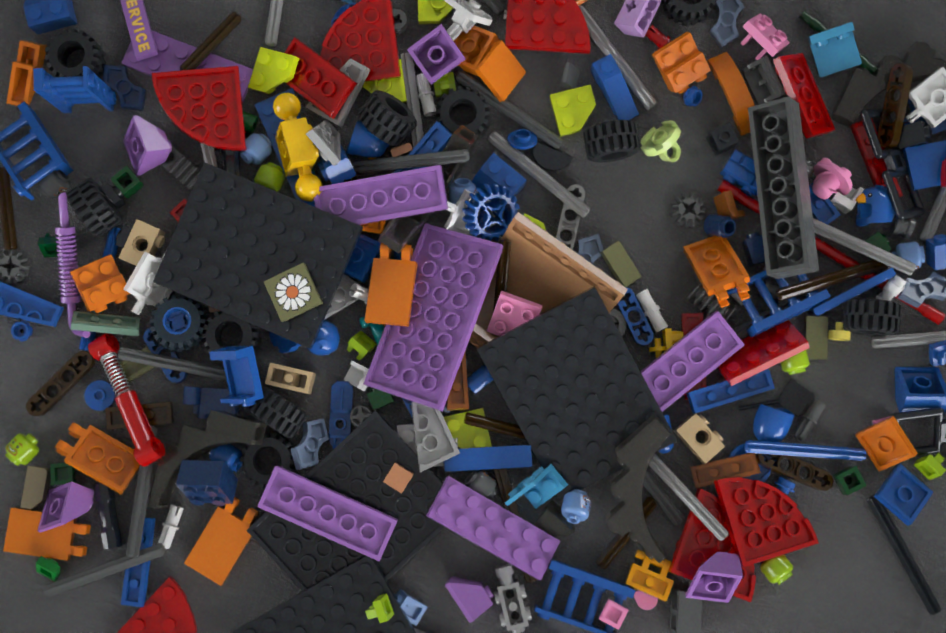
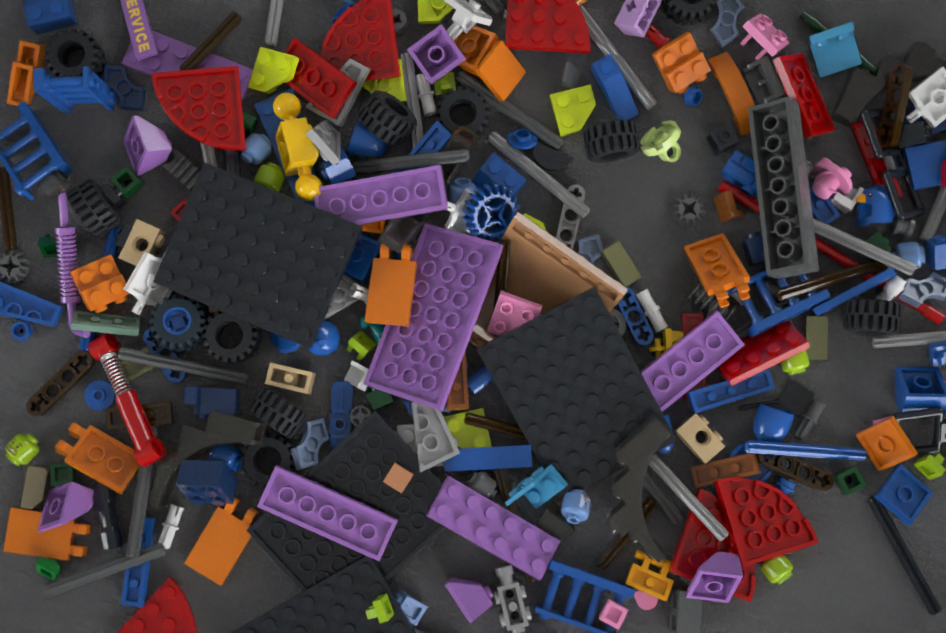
blue panel [209,346,264,407] -> none
tile [264,263,323,322] -> none
nougat tile [390,143,413,157] -> none
dark blue brick [704,214,736,238] -> none
light yellow tile [828,322,851,341] -> none

